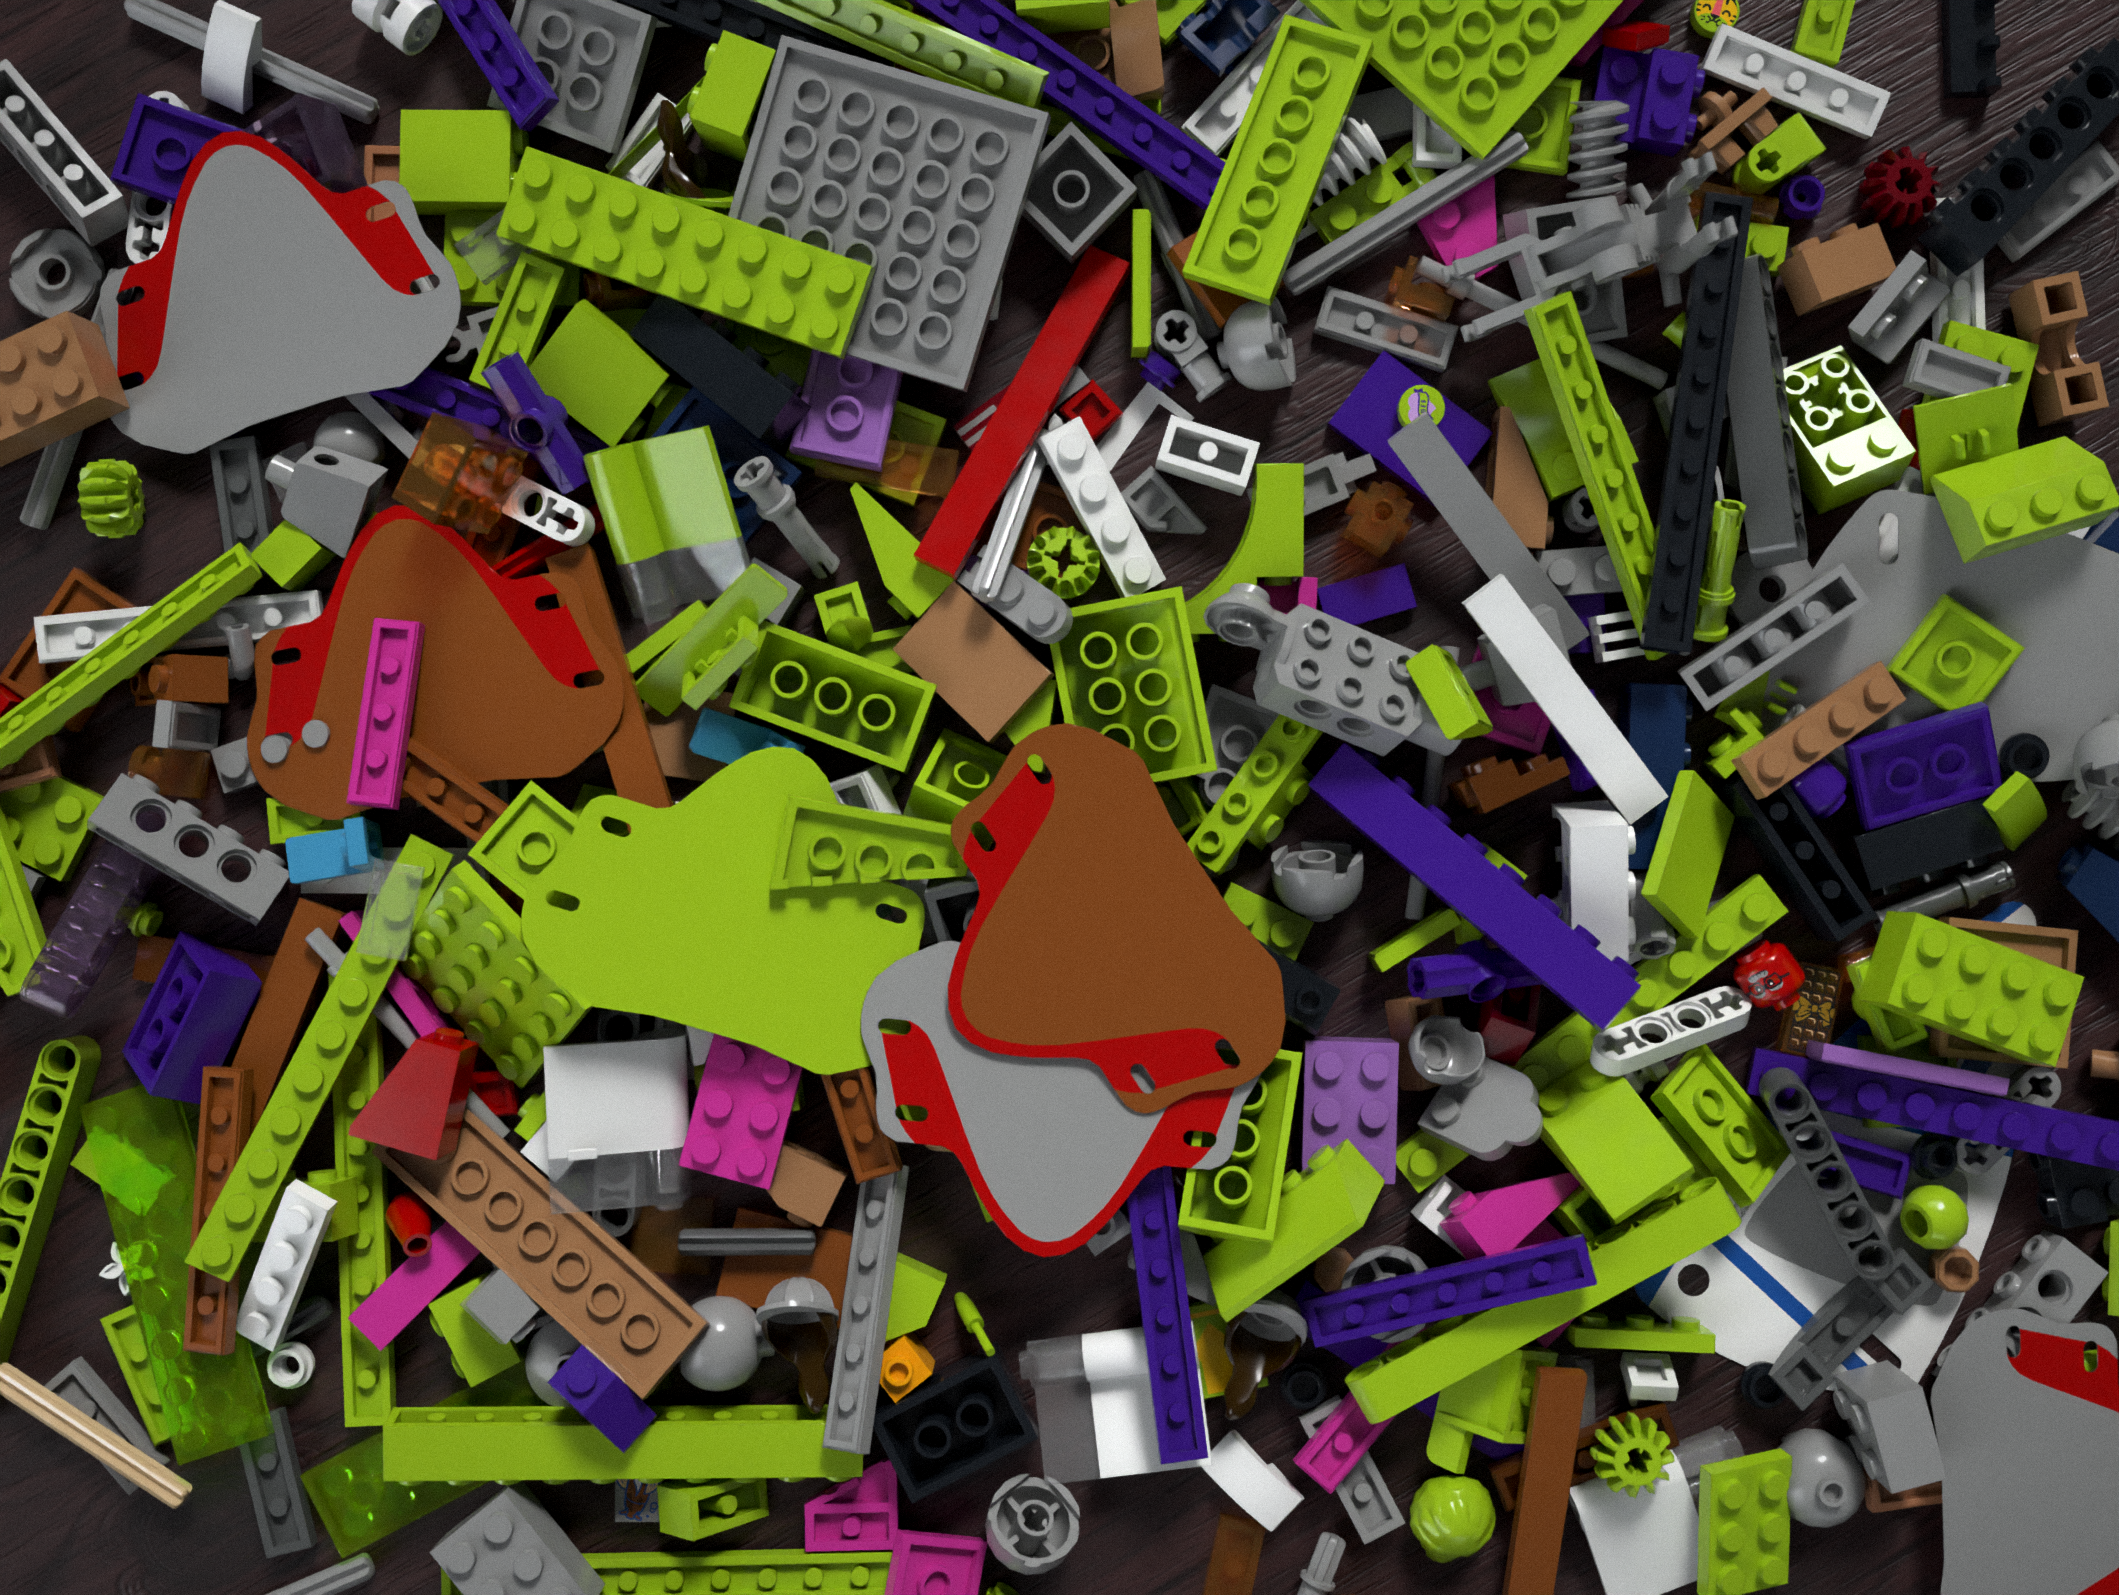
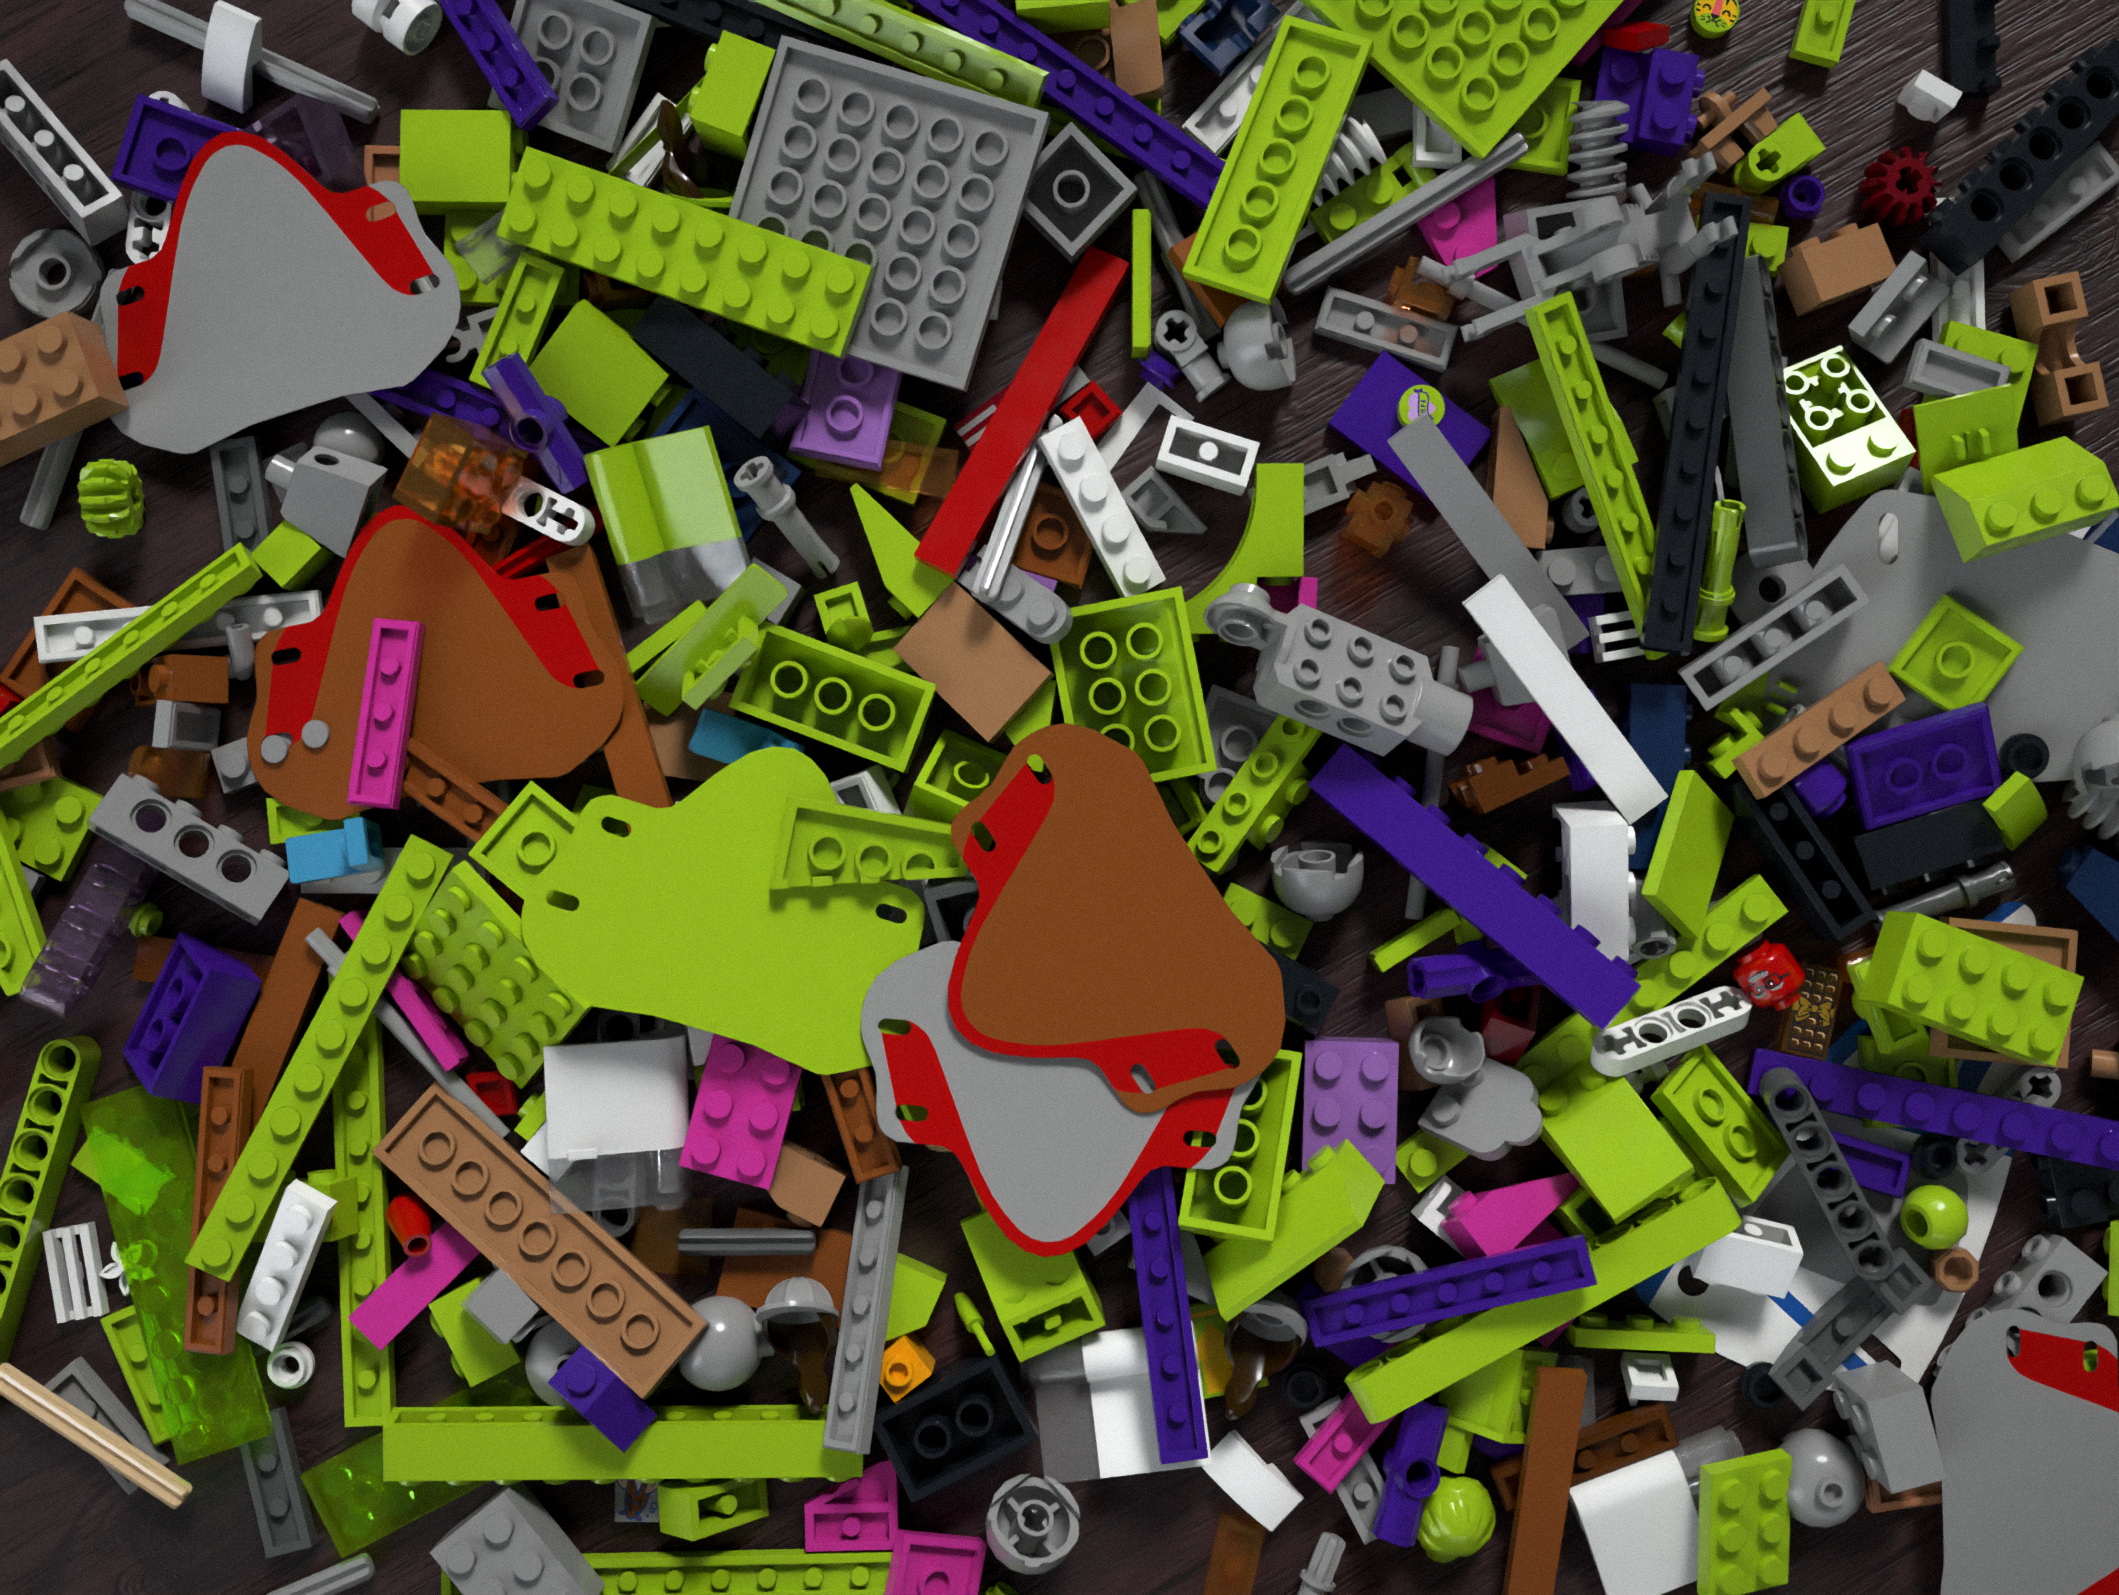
red slope [348,1028,479,1160] -> none
clear tile [356,859,425,961] -> none
lime gear [1027,526,1100,599] -> none
dark purple tile [1317,563,1417,626] -> none
lime slope [1405,644,1493,740] -> none
lime gear [1590,1412,1675,1499] -> none
white plate [1700,23,1891,140] -> none
medium lavender tile [1805,1040,2010,1096] -> none
none -> white tile [42,1221,110,1324]
none -> lime slope [960,1210,1106,1362]
none -> dark purple piece [1372,1398,1451,1548]
none -> white brick [1688,1213,1804,1299]
none -> white plate [1896,70,1963,123]

